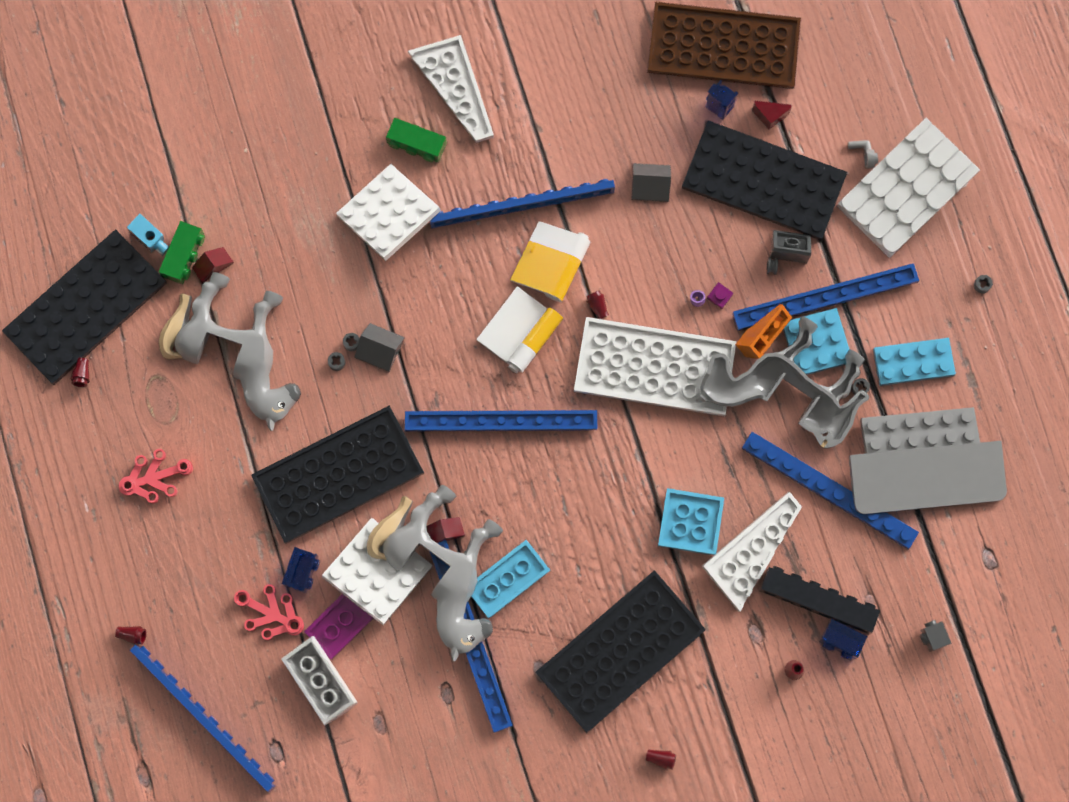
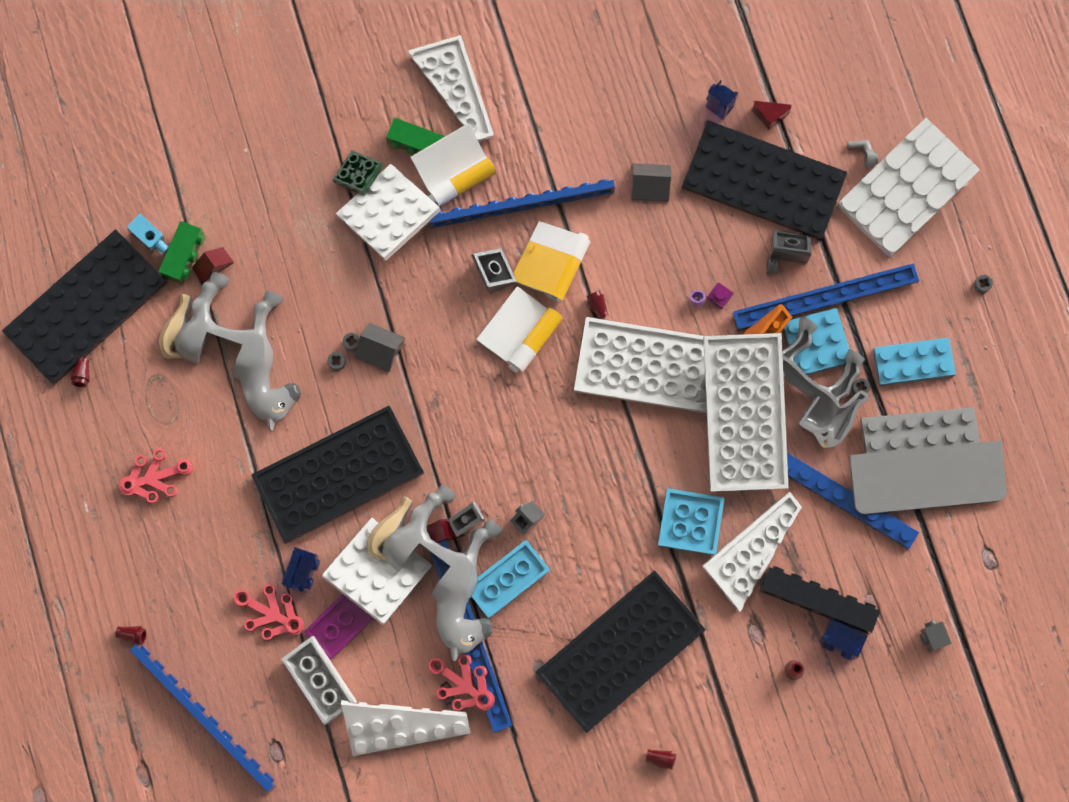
blue plate [405,410,597,432] -> none
reddish brown plate [647,2,801,89] -> none
none -> dark green tile [333,150,384,196]
none -> white wing [341,701,470,756]
none -> white door [410,124,496,207]
none -> coral plant [428,655,494,711]
none -> light grey slope [448,502,484,537]
none -> dark grey slope [471,248,517,294]
none -> dark grey brick [510,501,545,535]
none -> white plate [703,333,788,491]

